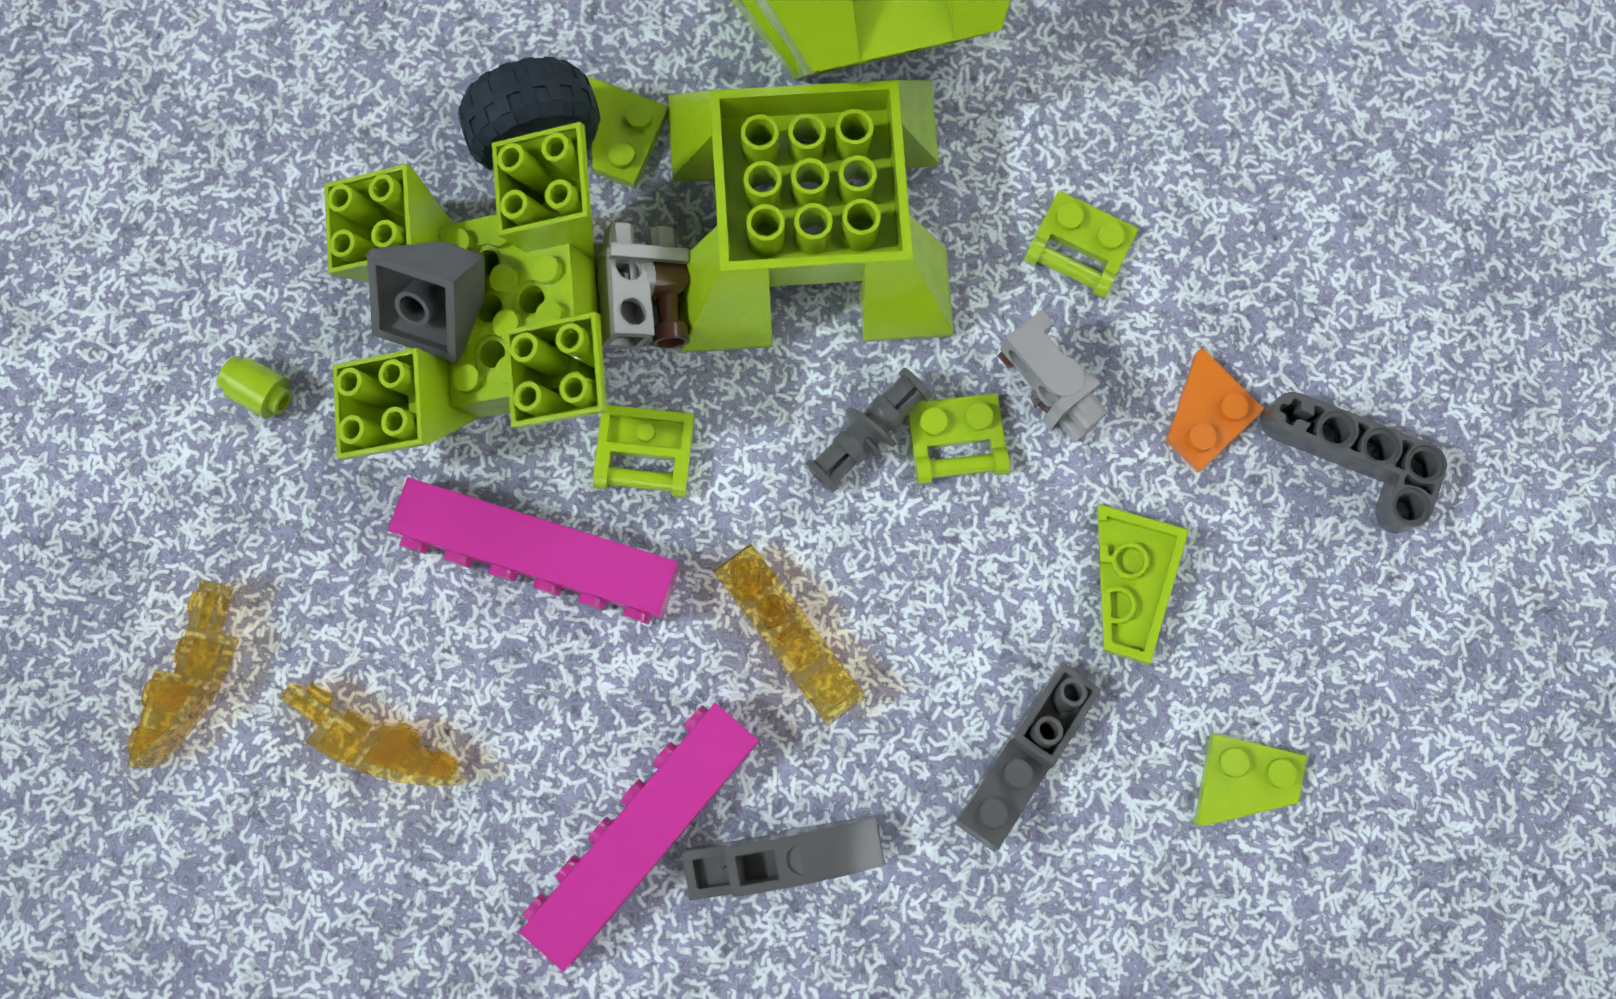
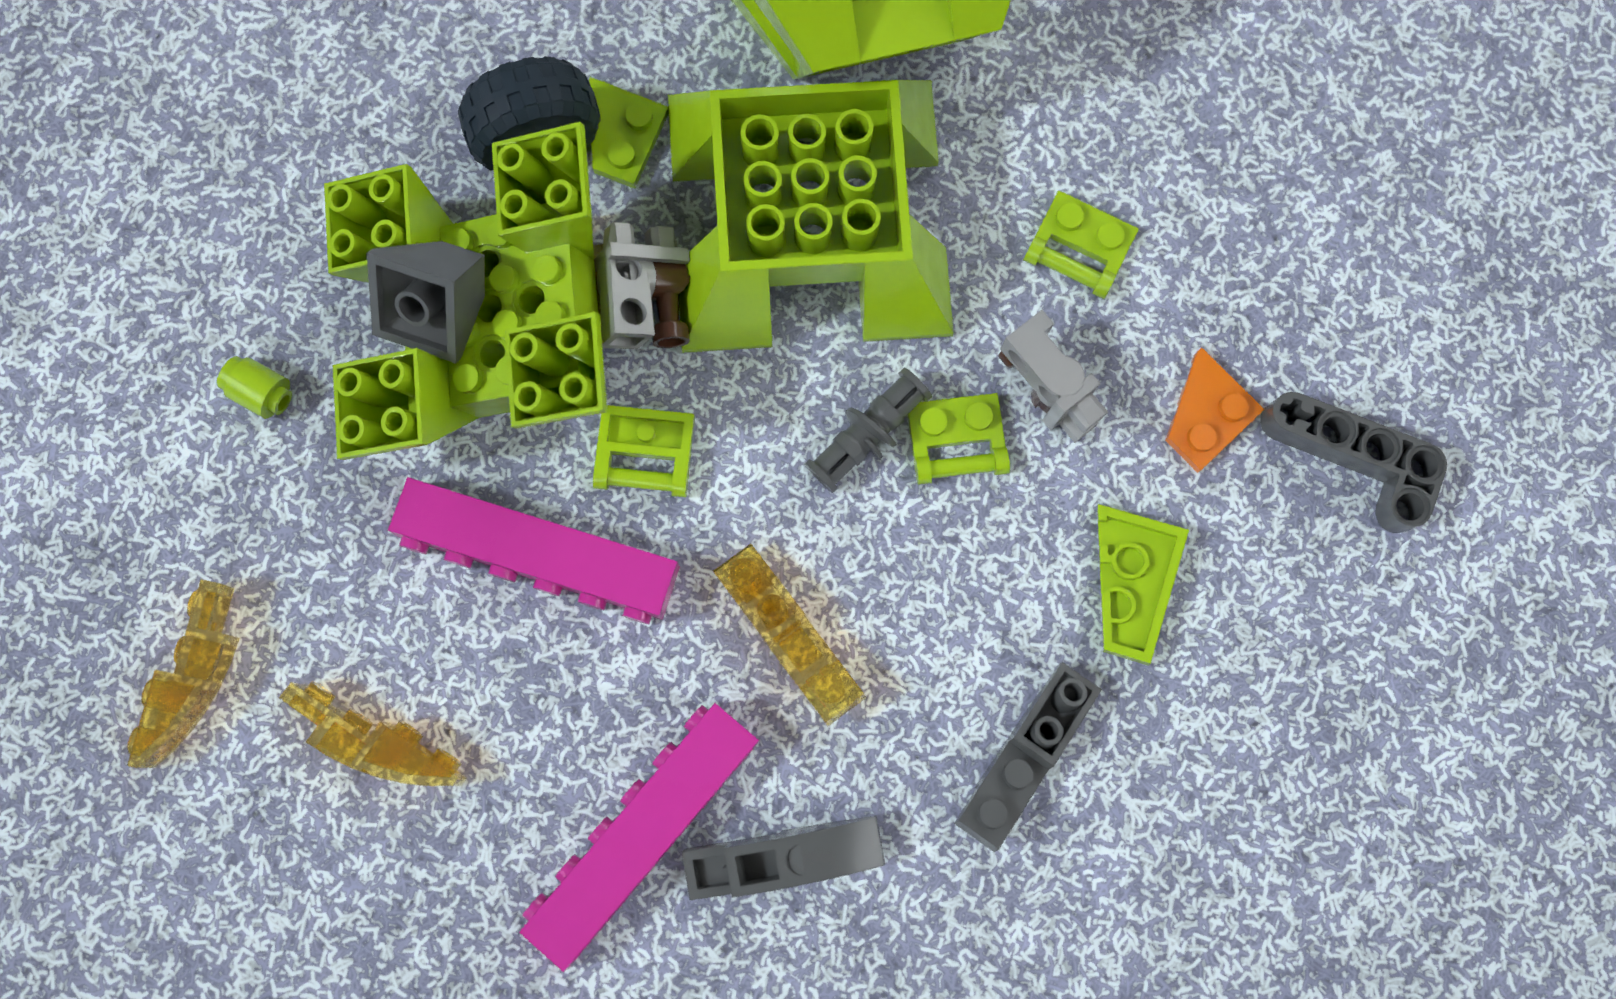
lime wing [1194,734,1307,826] -> none

